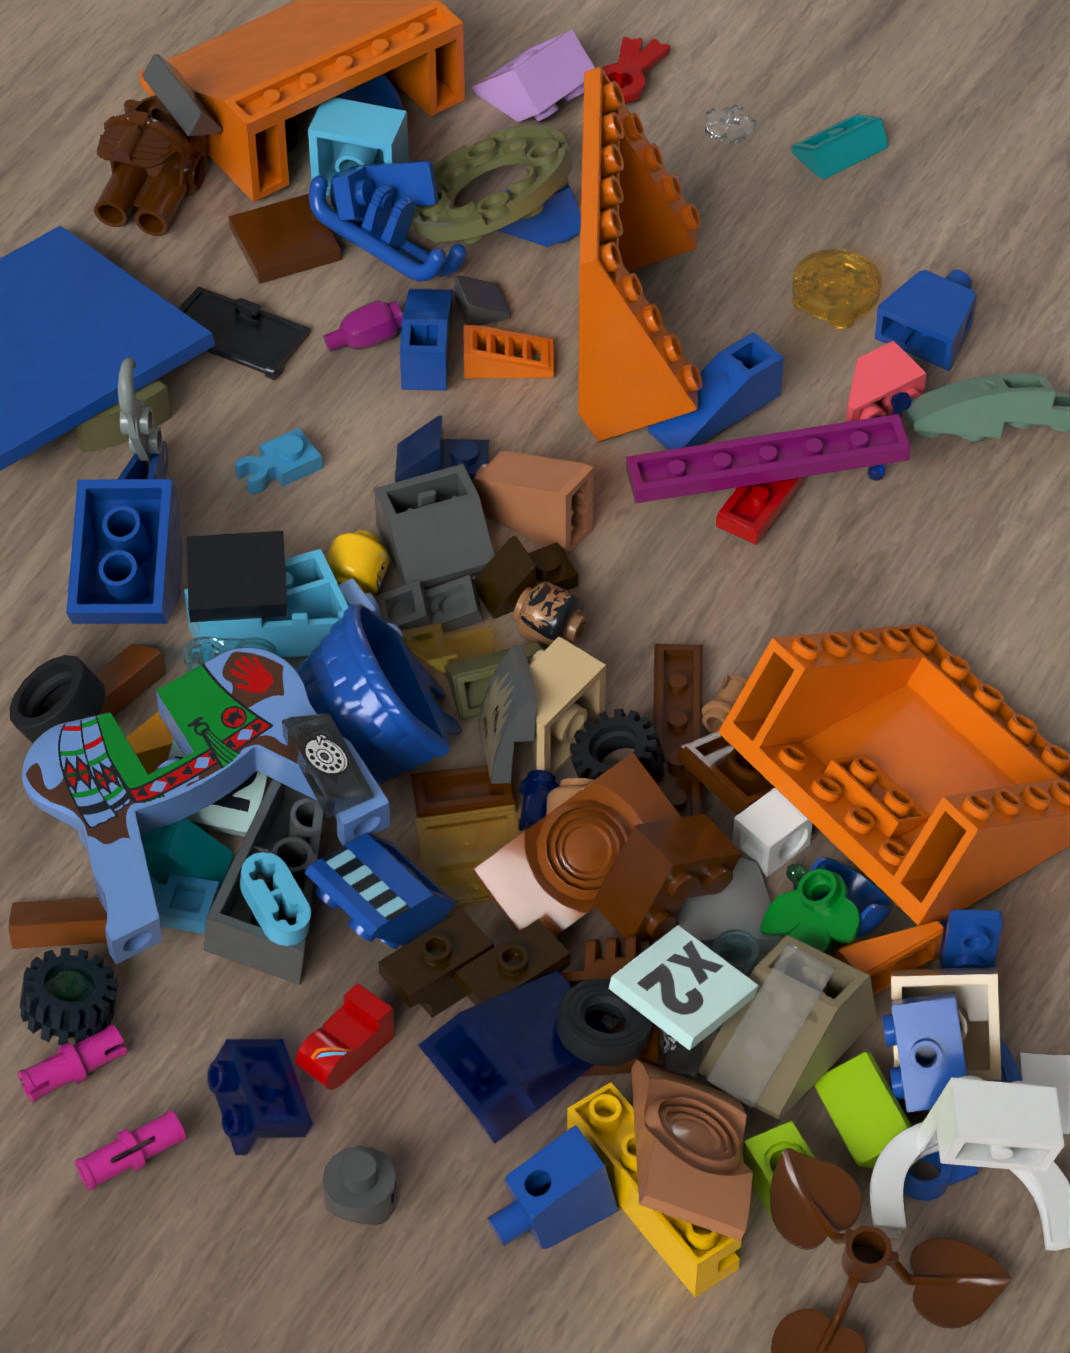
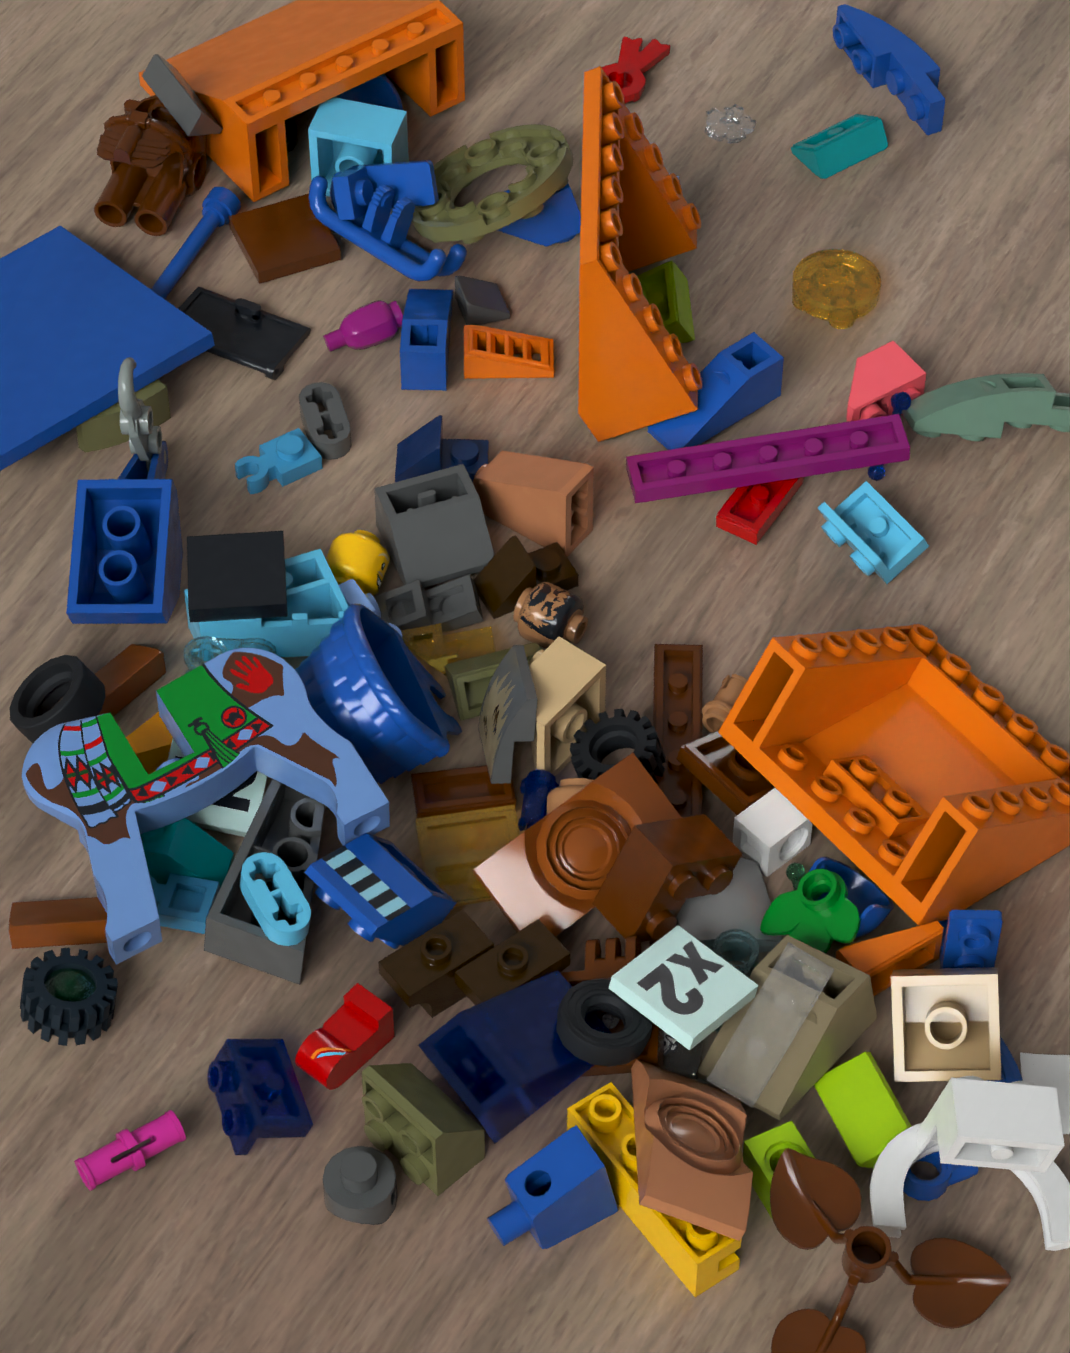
dark pink pin [17,1024,127,1102] -> none
clear smoke slope [282,713,374,818] -> none
lavender slope [472,29,595,122] -> none
blue torso [875,270,977,371] -> none
brick [882,992,967,1112] -> none
none -> blue piece [151,187,241,299]
none -> dark grey beam [299,382,351,460]
none -> olive slope [361,1063,485,1196]
none -> lime slope [637,260,695,343]
none -> medium azure bracket [818,481,929,584]
none -> blue slope [833,4,945,135]

